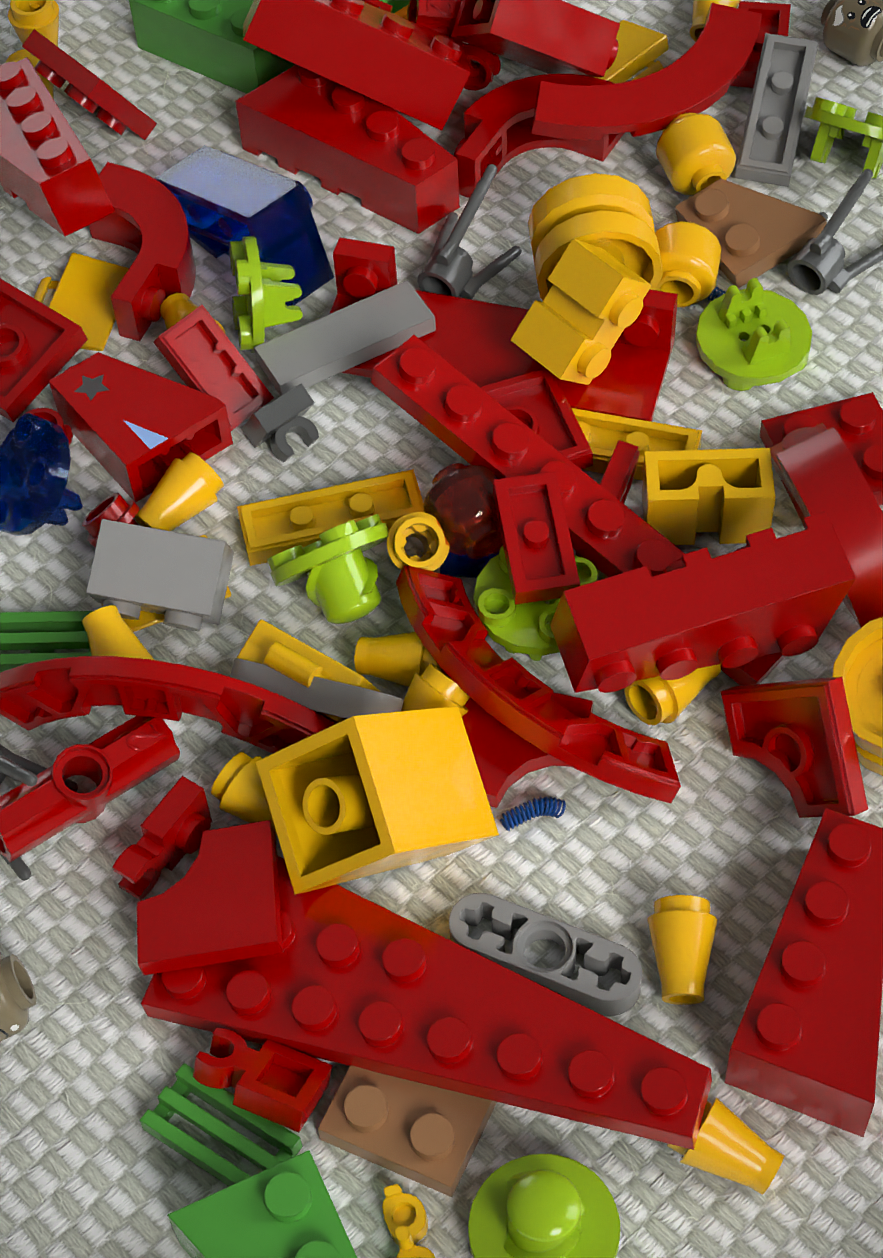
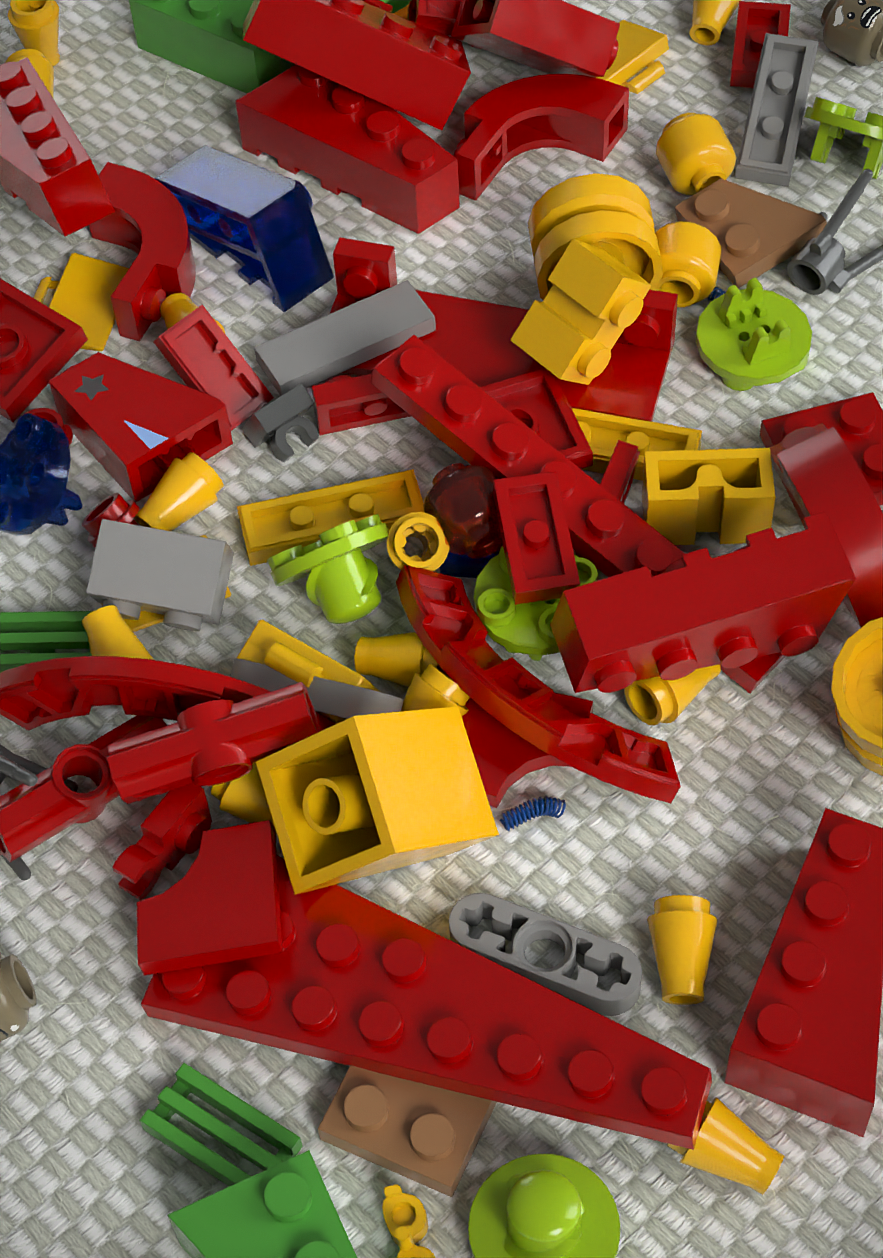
red plate [22,29,157,140] -> none
red plate [193,1028,333,1133] -> none
lime plate [230,236,303,353] -> none
dark grey plant [417,164,522,300] -> none
red plate [462,42,501,91] -> none
red tile [531,3,762,140] -> none
red tile [720,676,868,818] -> none
none -> red piece [107,682,320,804]
none -> red plate [312,374,411,435]

